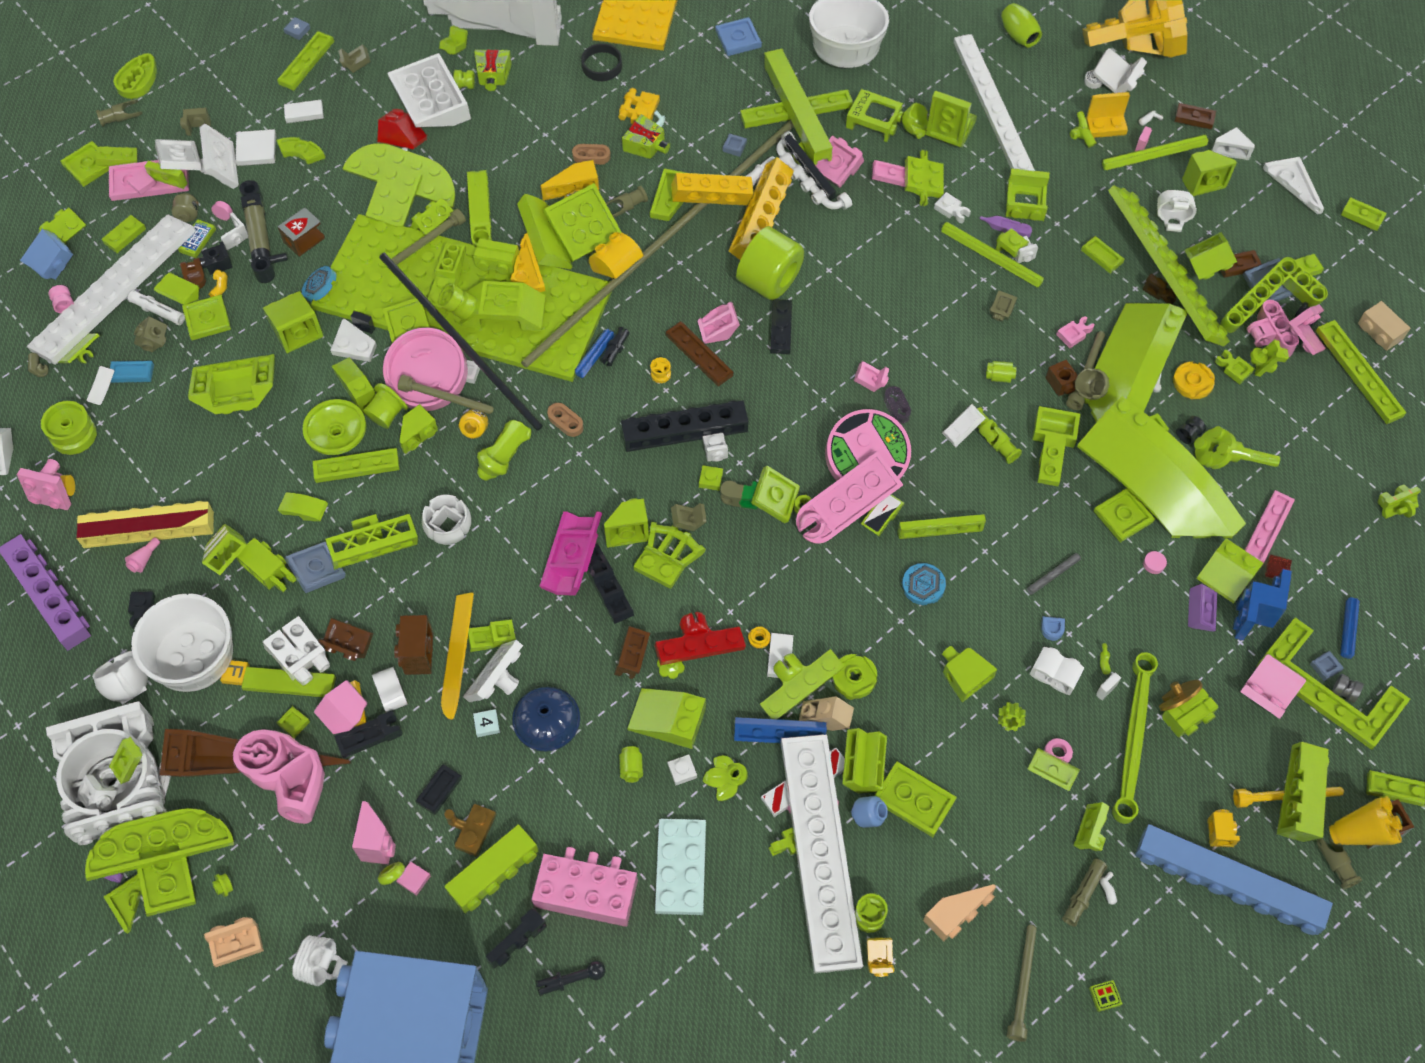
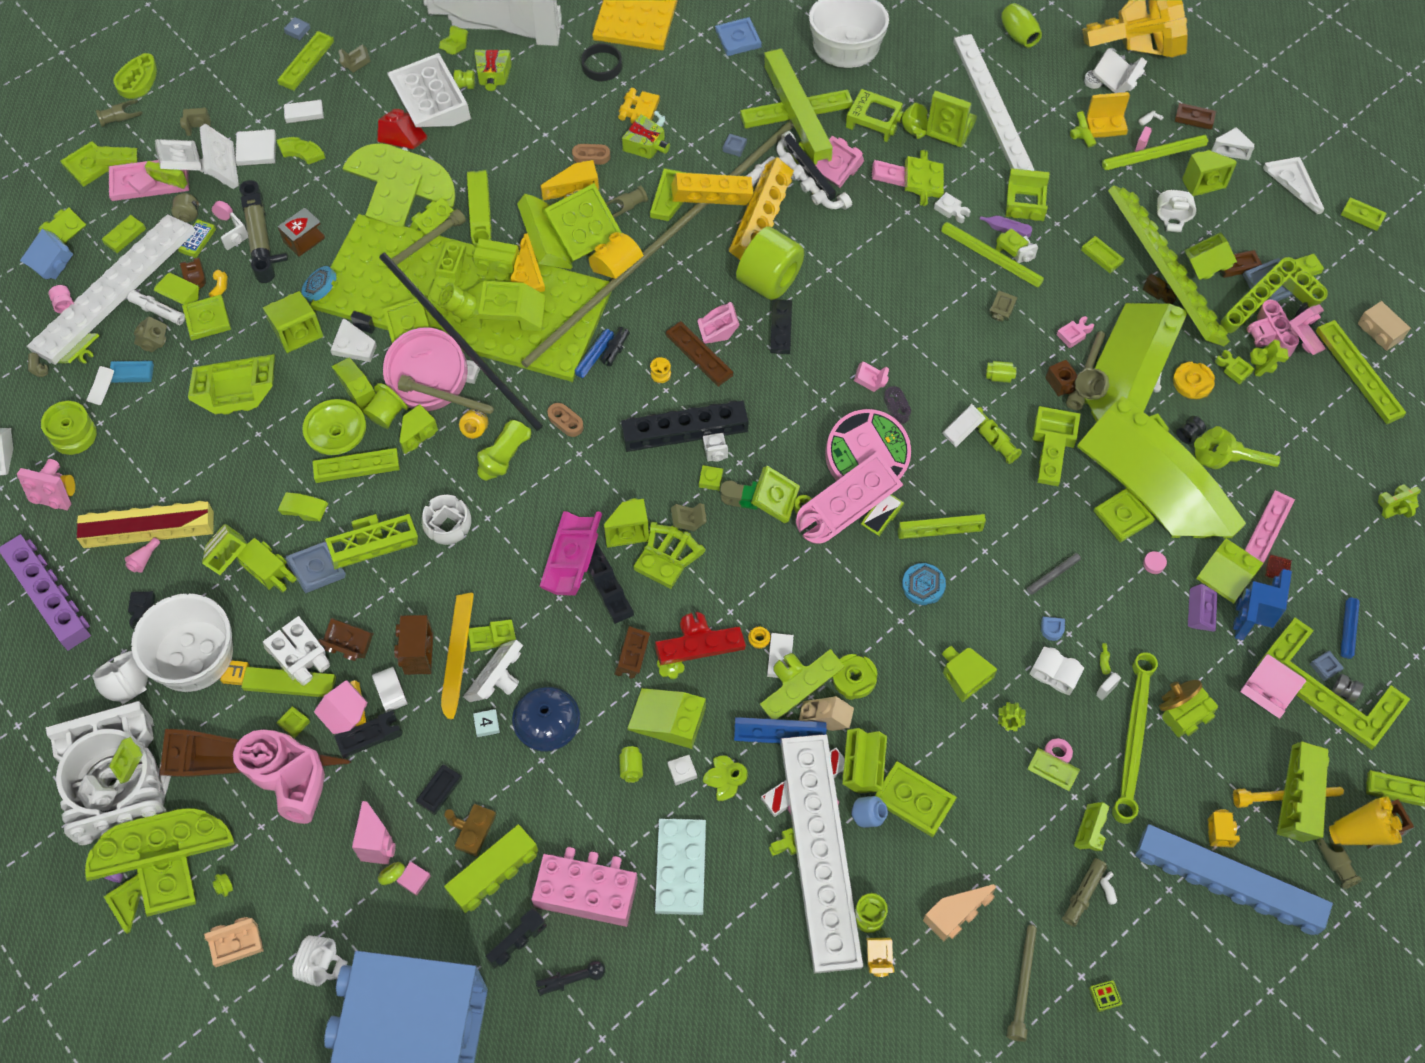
black brick [199,241,233,275] -> none

